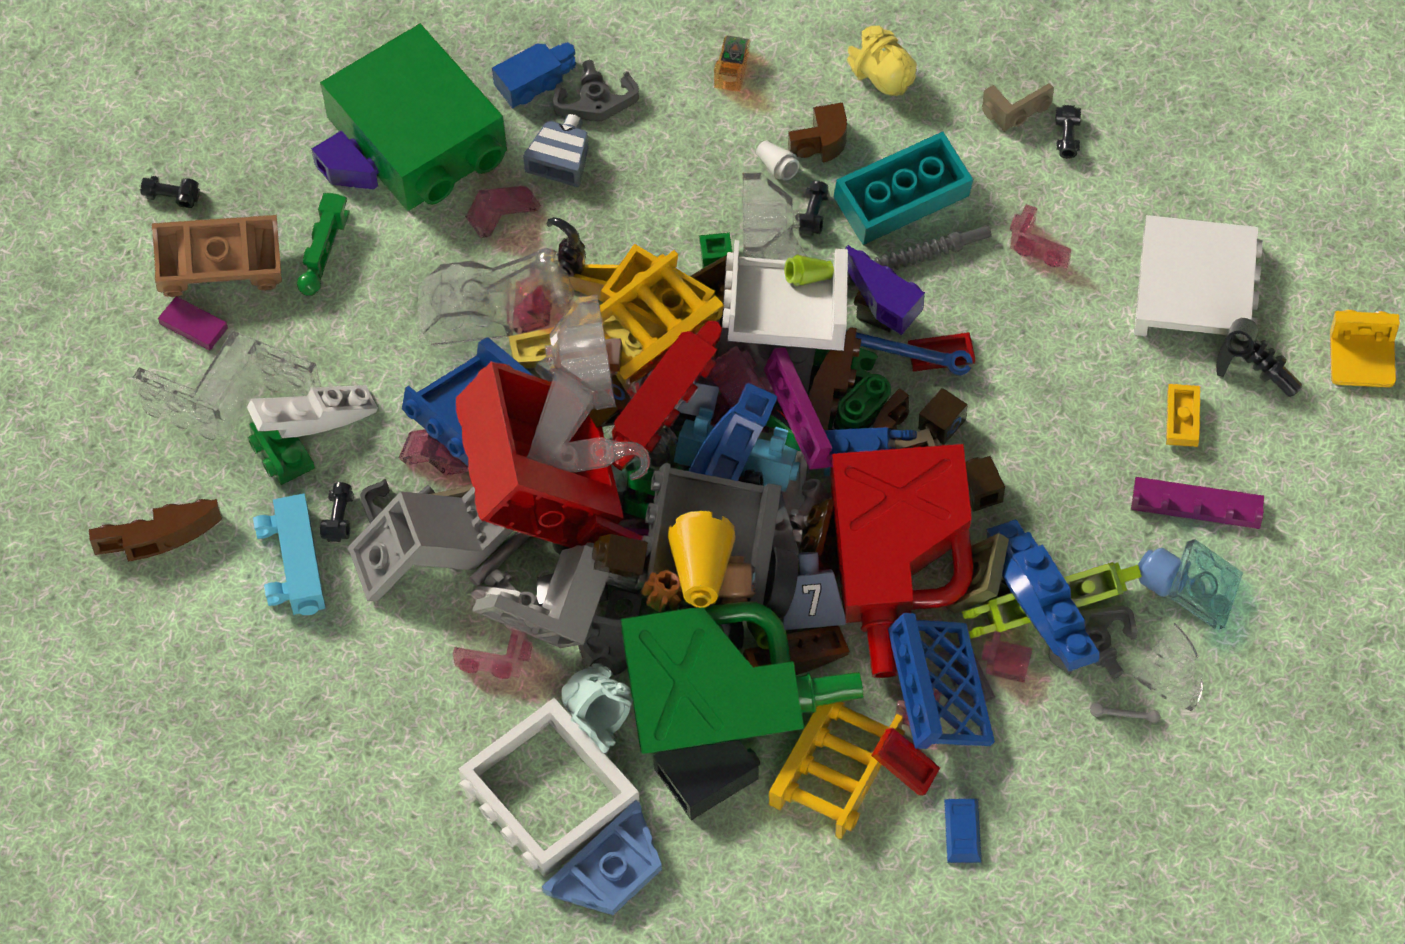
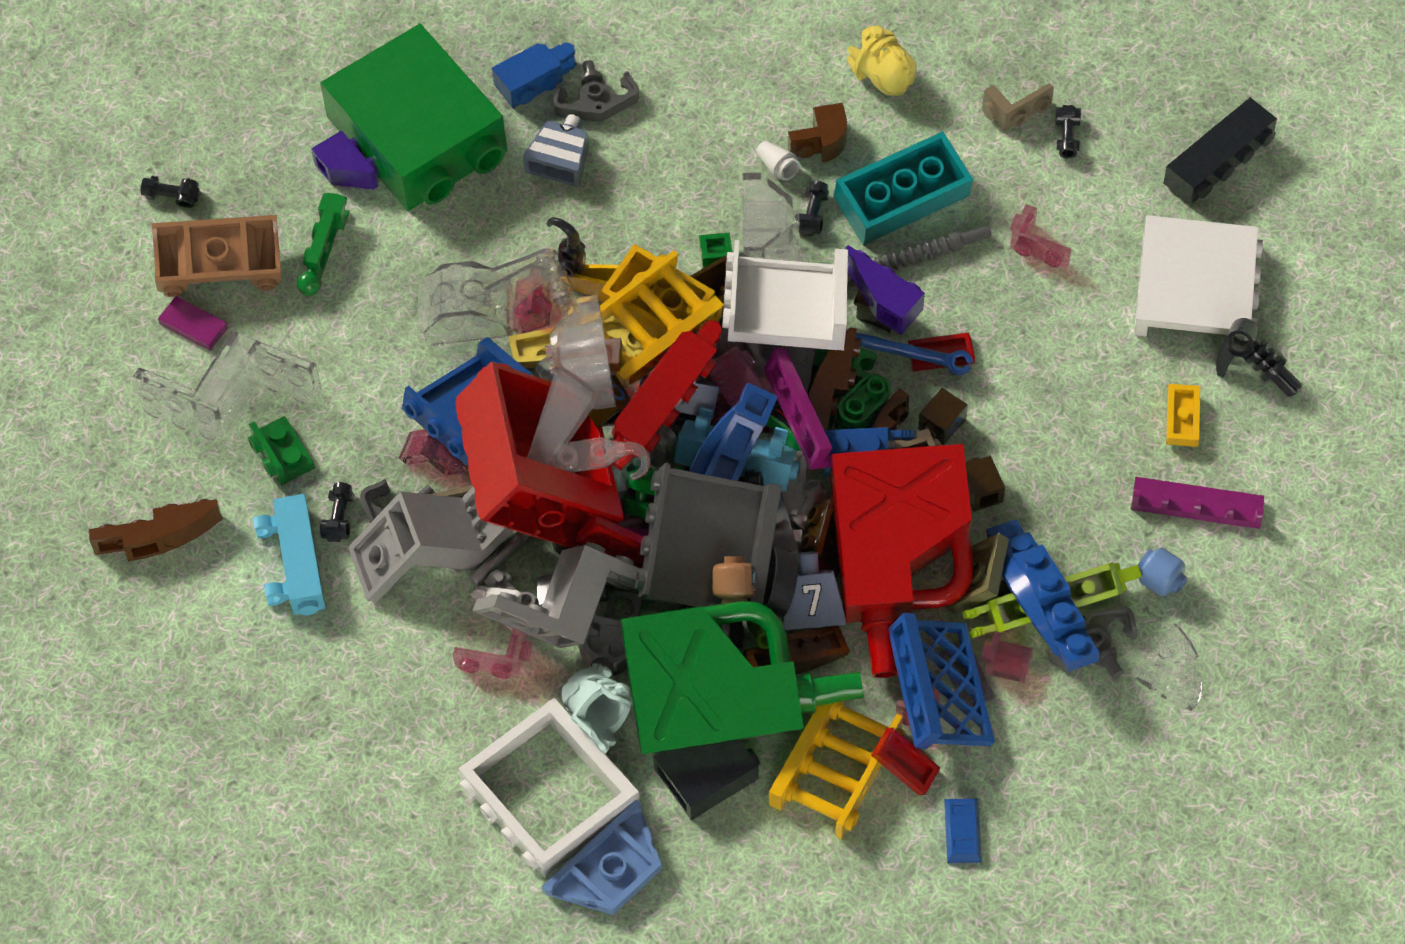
white slope [247,385,378,438] -> none
clear pink bracket [465,185,541,238] -> none
dark brown brick [592,534,648,577] -> none
dark orange gear [642,570,684,613] -> none
yellow cone [668,511,735,608] -> none
clear orange leg [714,35,750,92] -> none
lime cone [784,255,834,286] -> none
light grey hinge [1090,702,1161,723] -> none
clear light blue plate [1168,539,1243,630] -> none
yellow bracket [1330,310,1400,388] -> none
none -> black brick [1163,97,1277,205]

